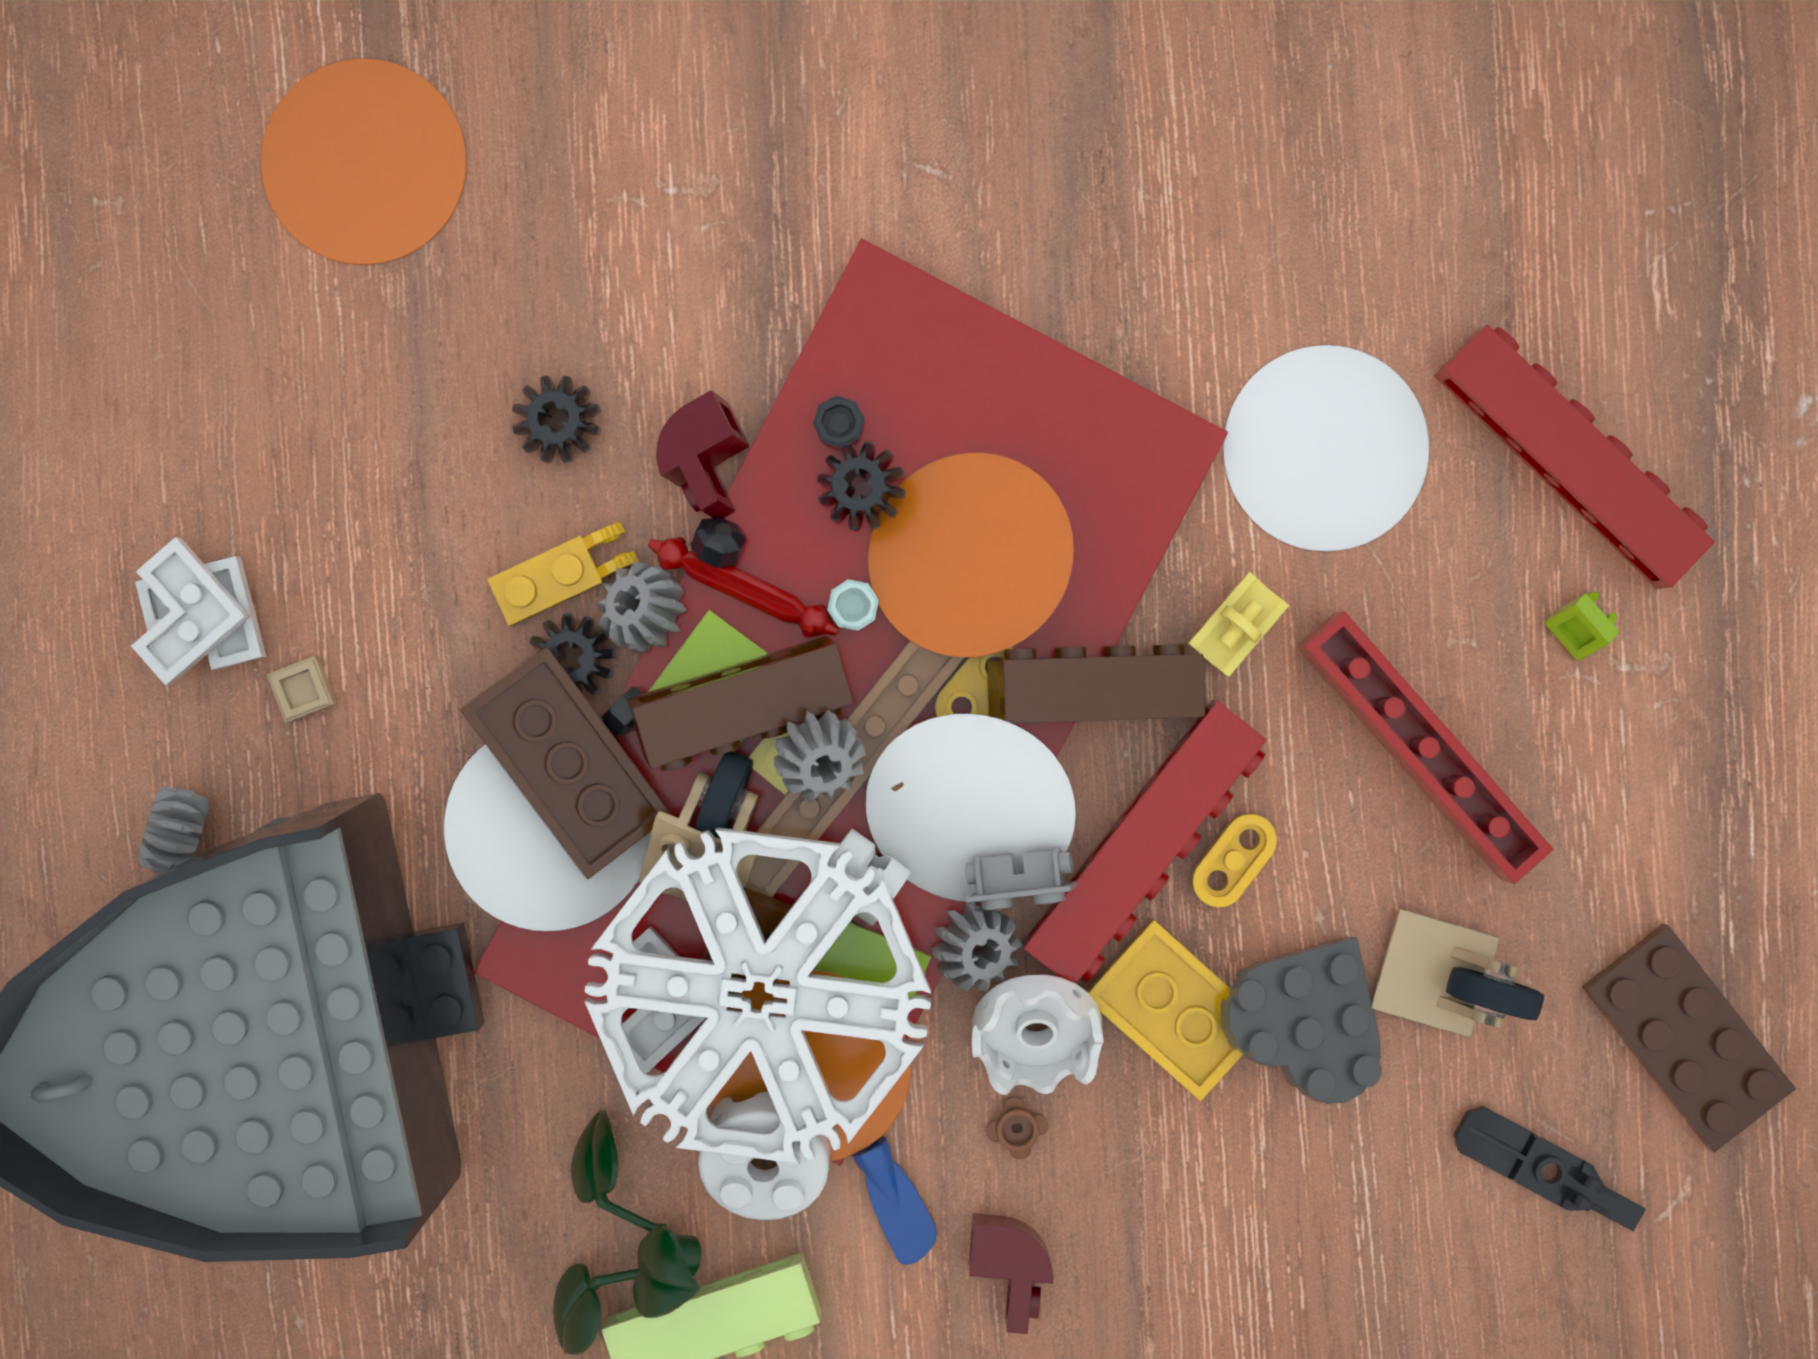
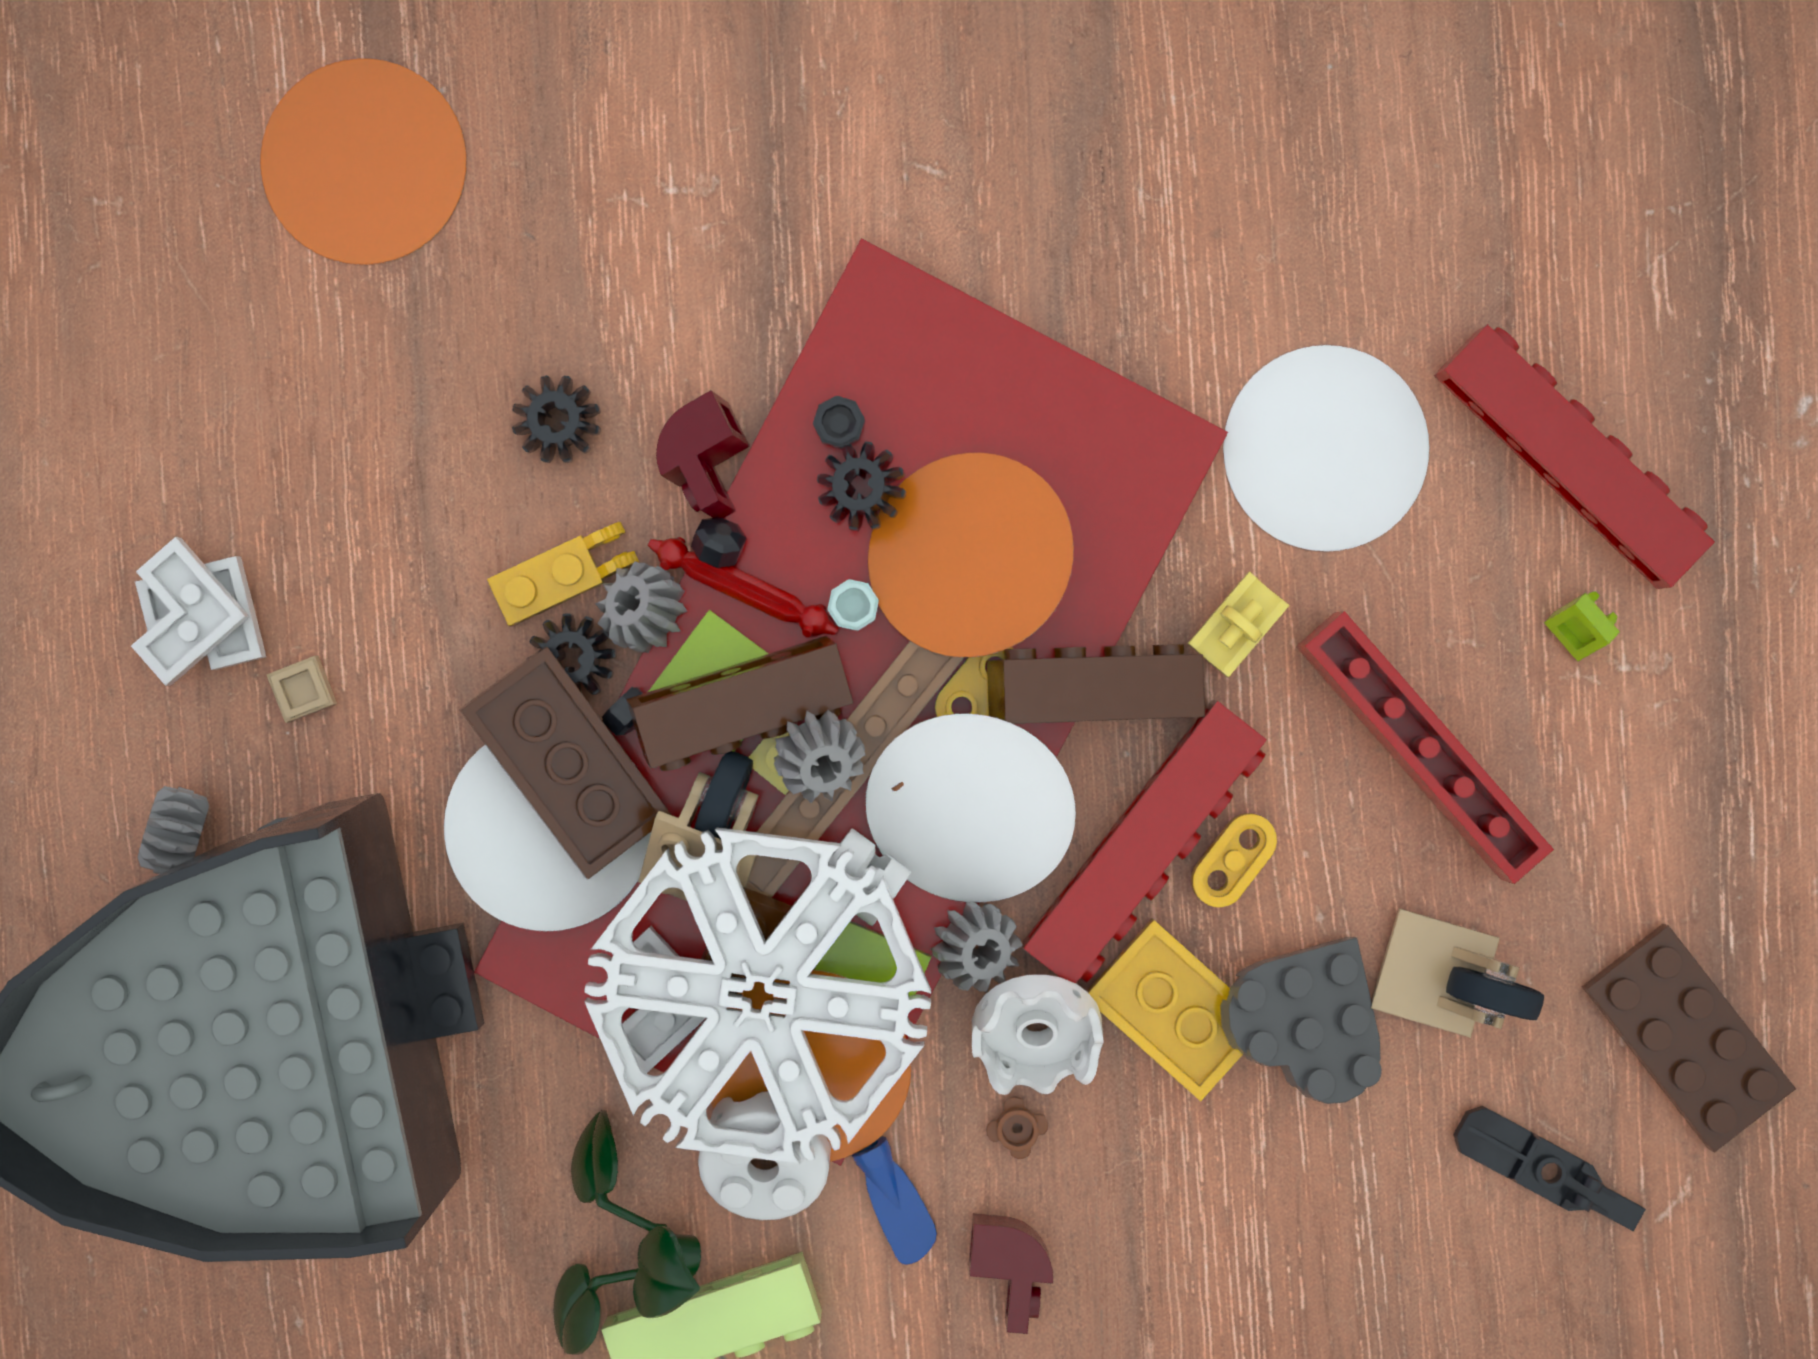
light grey hinge [965,848,1078,910] -> none

